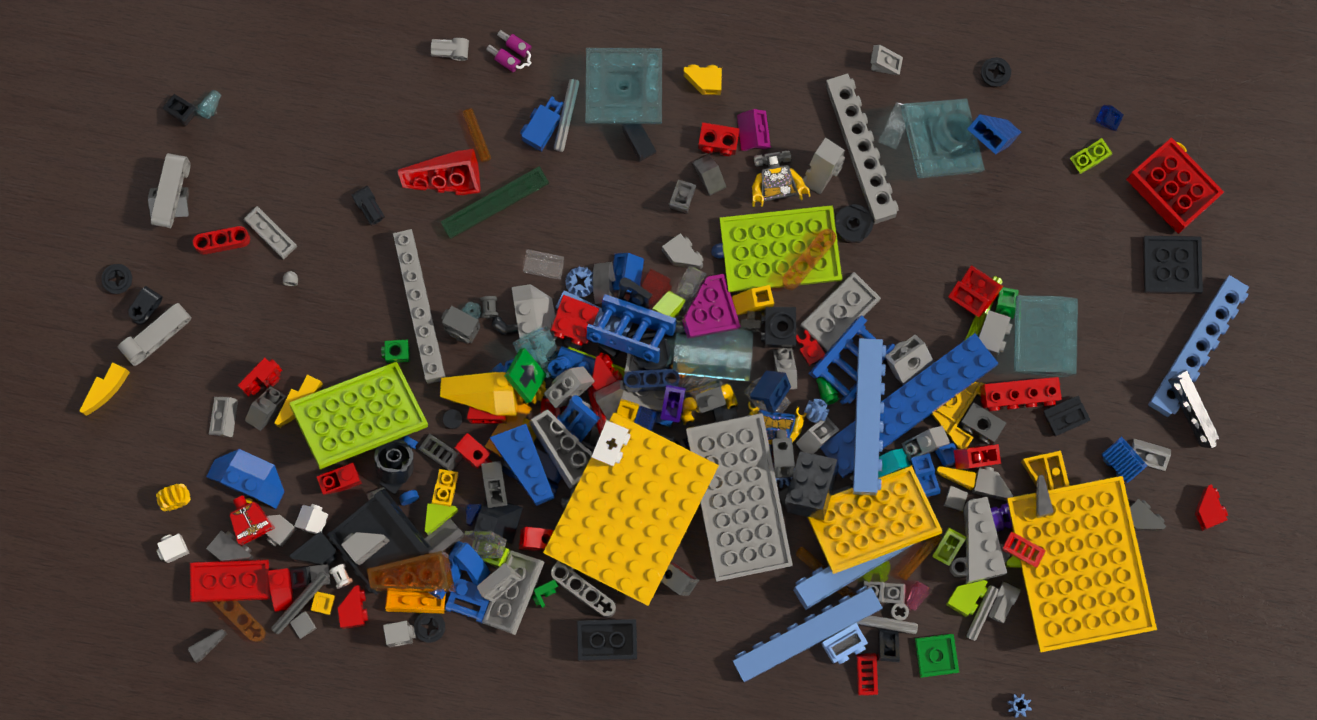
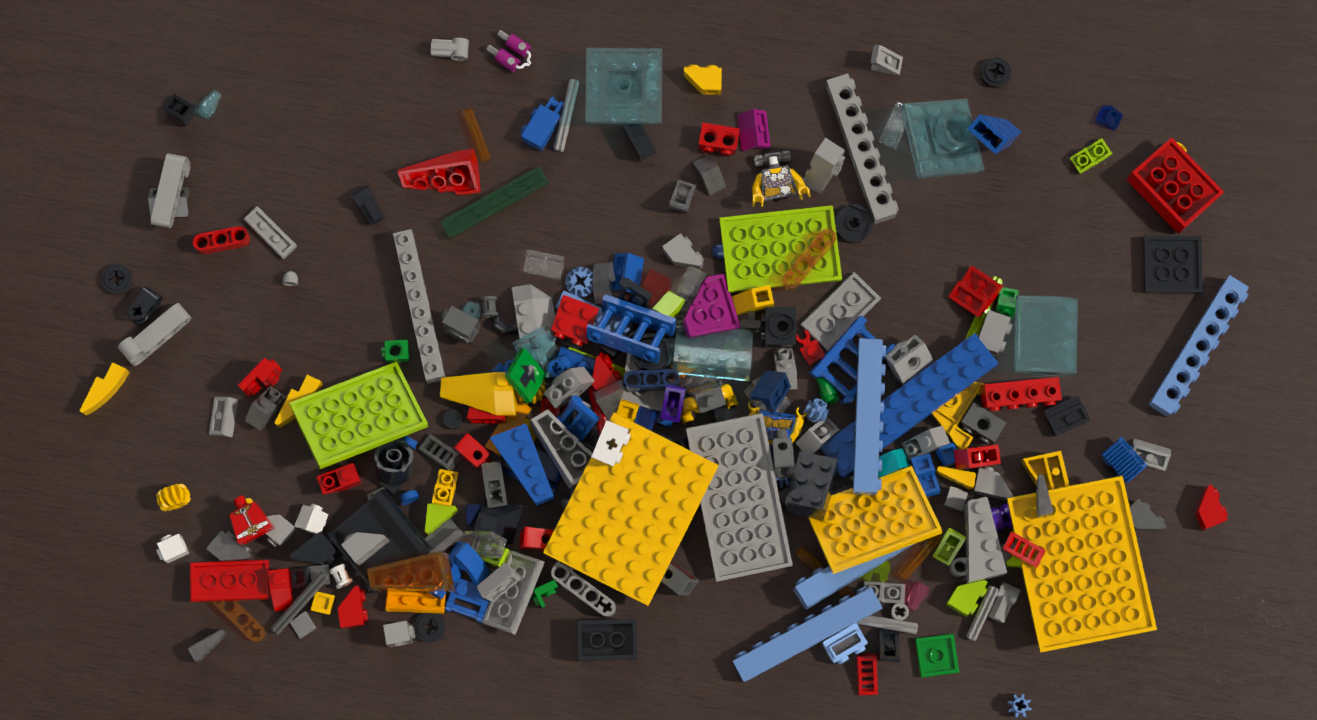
blue wedge [206,449,285,509] -> none
fence [1168,371,1219,448] -> none

